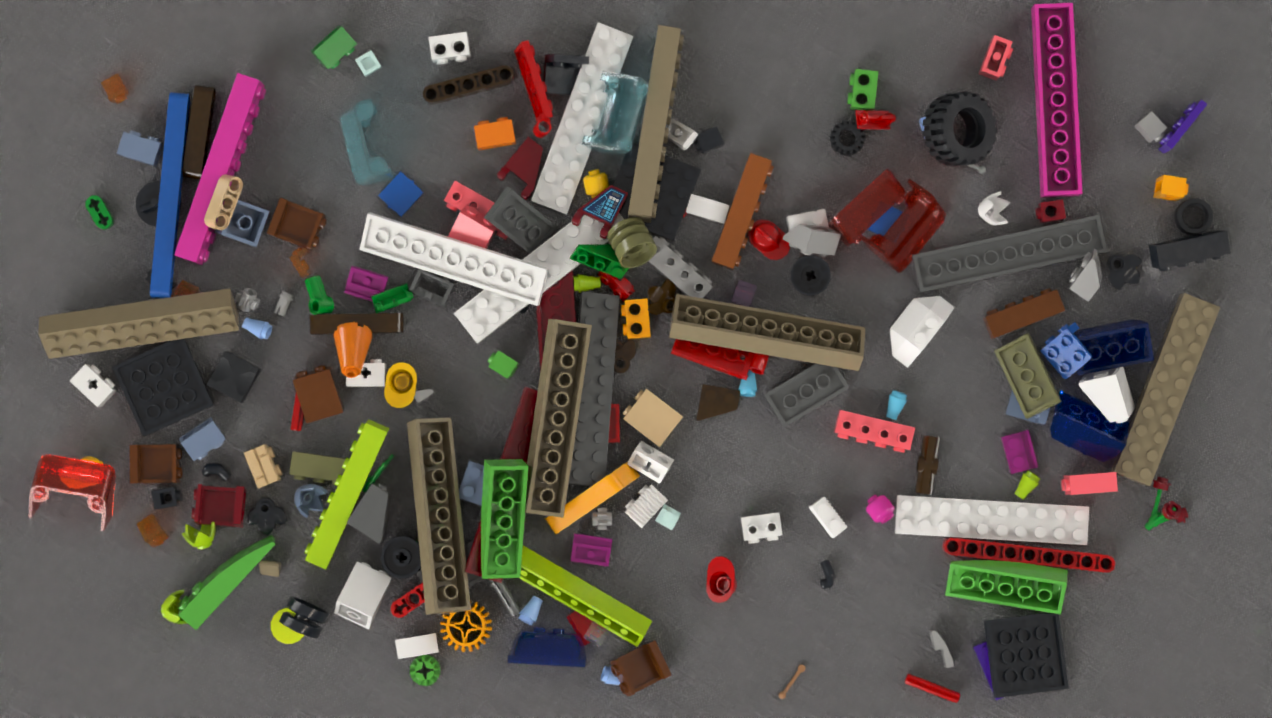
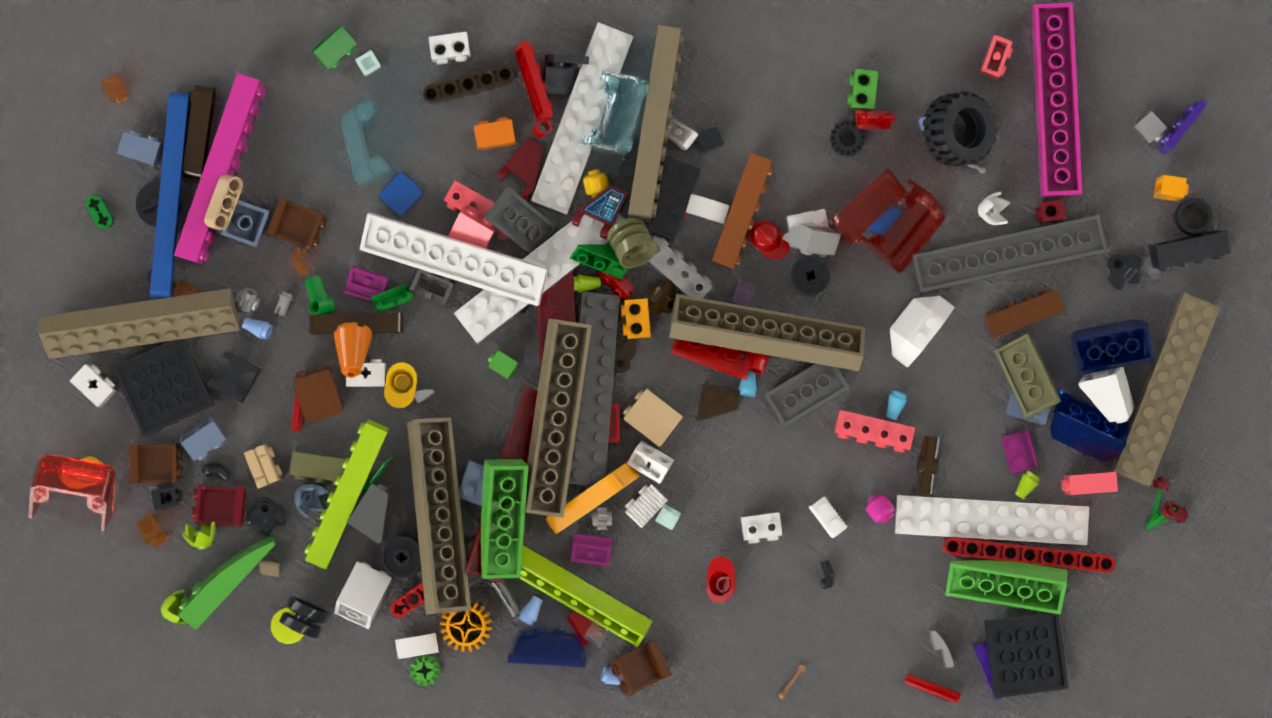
bracket [1040,322,1092,379] -> none
light grey slope [1069,249,1102,302] -> none

